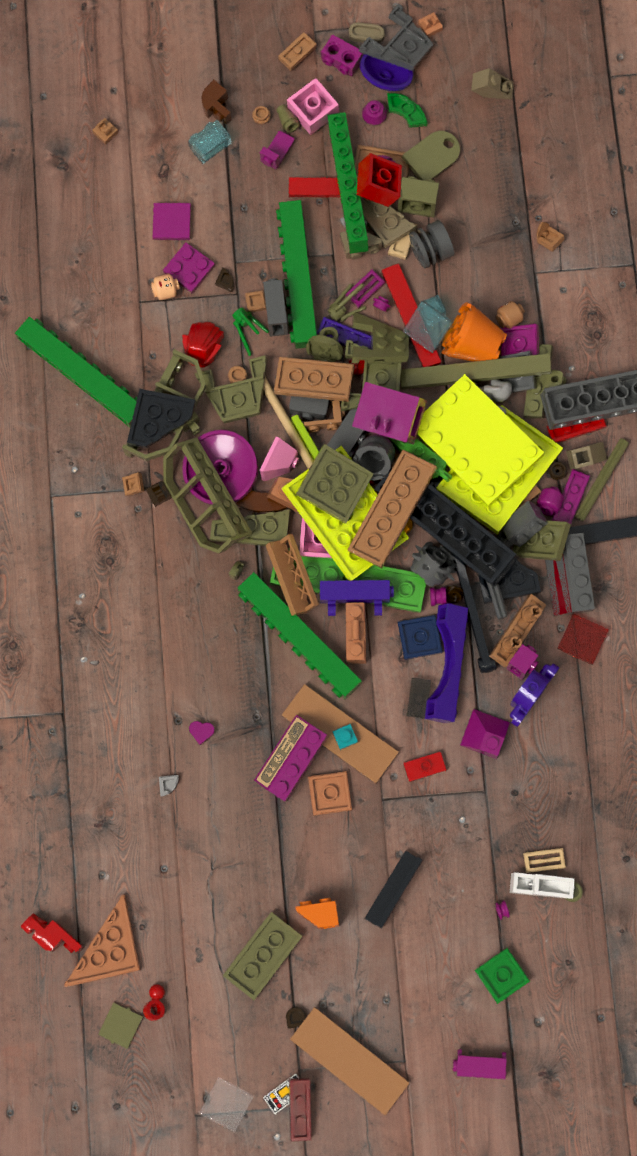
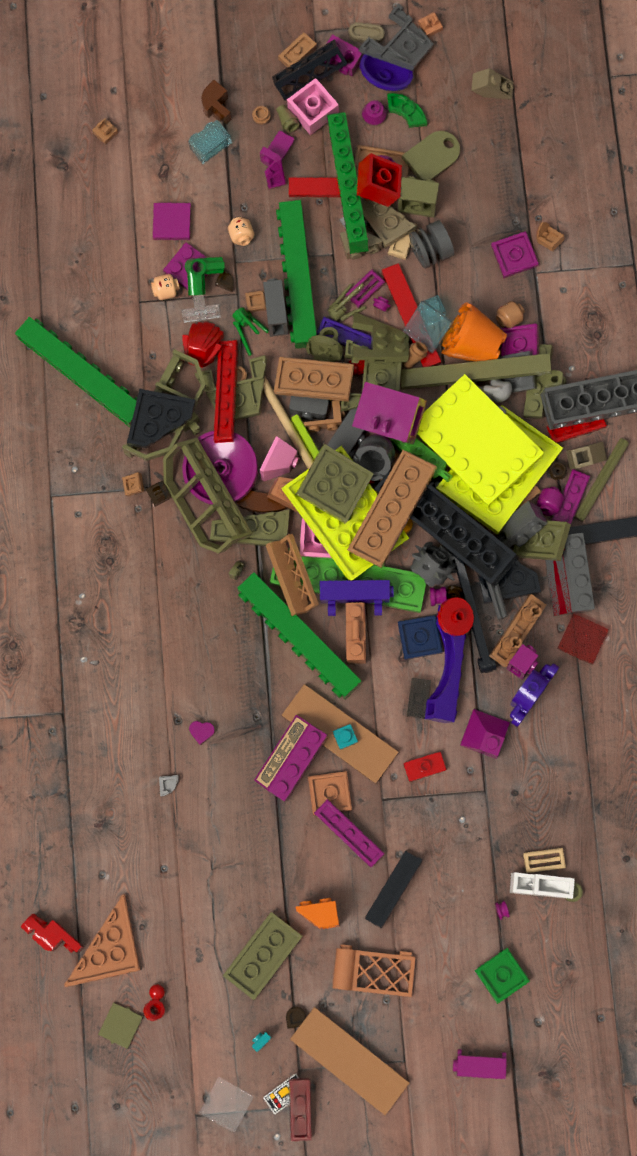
none -> clear tile [182,295,221,323]
none -> green piece [184,257,225,295]
none -> red tile [213,340,238,443]
none -> light nougat head [228,217,254,246]
none -> teal plate [251,1032,272,1052]
none -> magenta tile [264,155,286,189]
none -> black fence [272,39,348,101]
none -> magenta tile [314,799,385,867]
none -> nougat piece [332,945,415,997]
none -> medium nougat cone [402,341,428,369]
none -> red plate [437,597,474,636]
none -> magenta tile [491,231,539,278]

